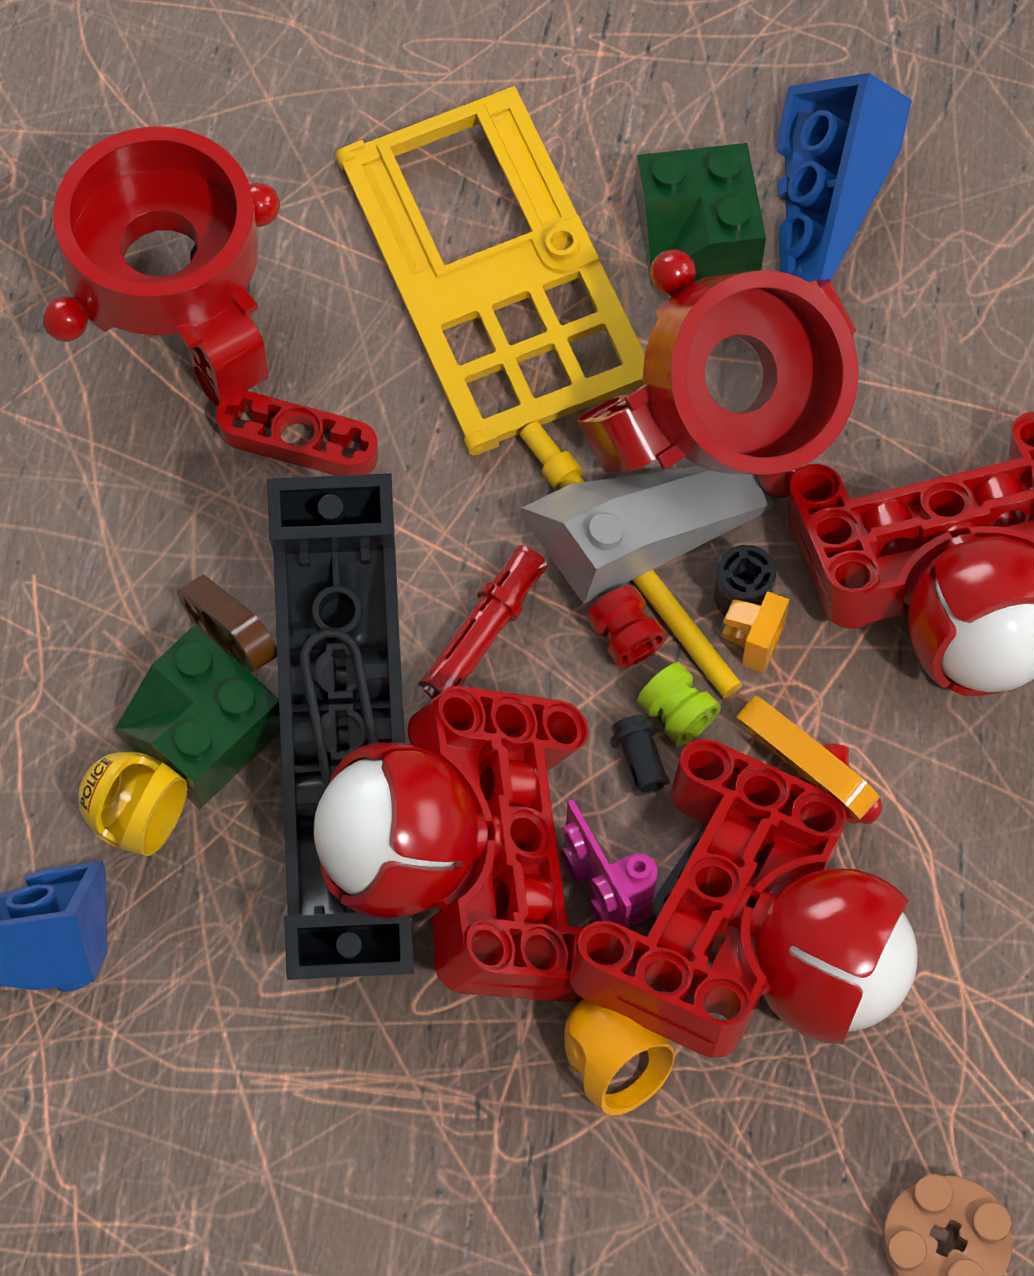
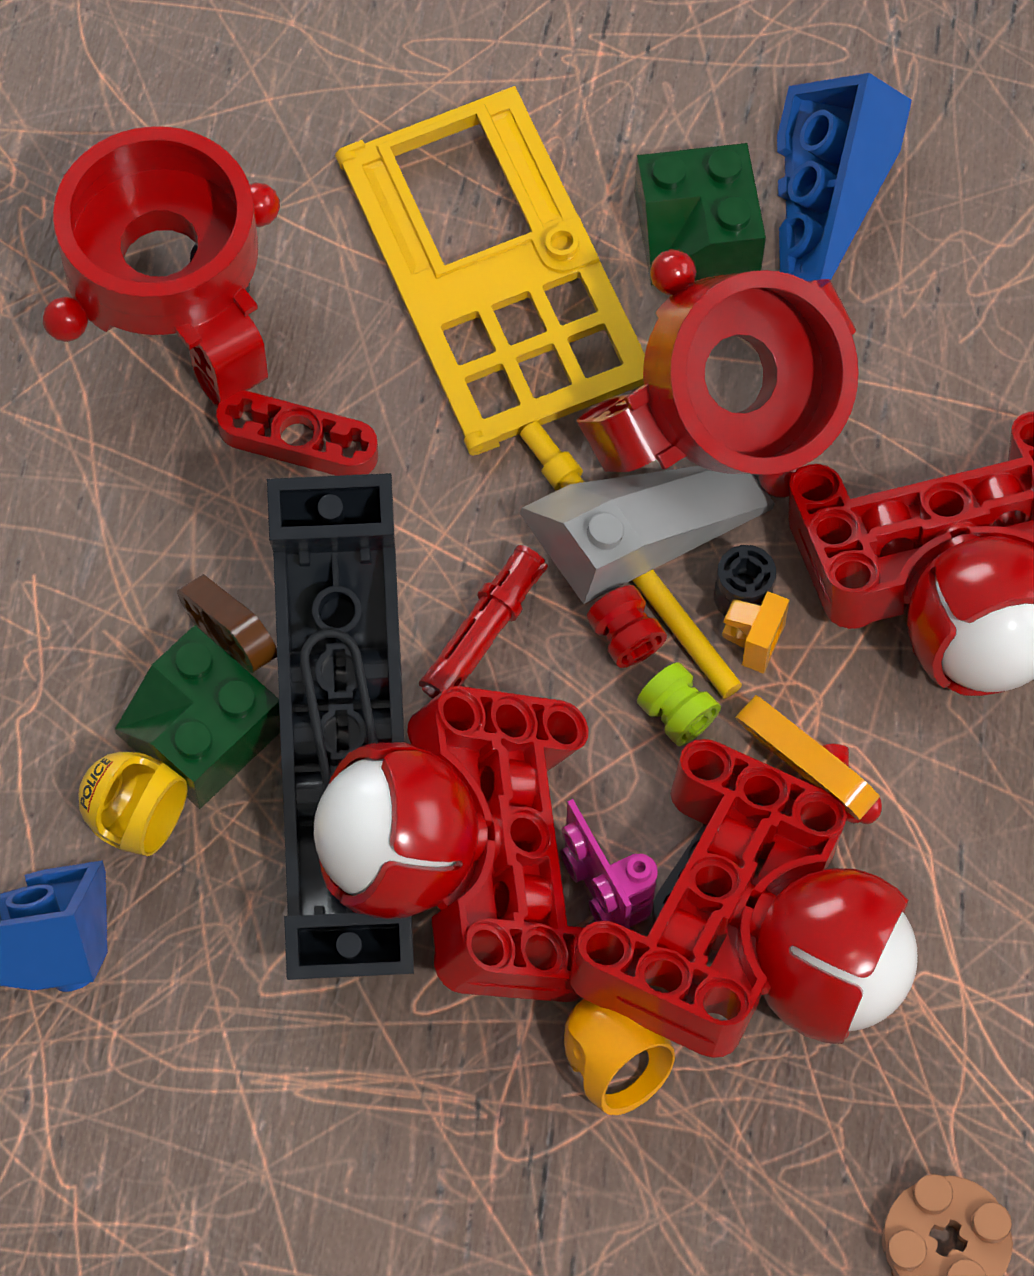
black pin [610,714,670,796] -> none

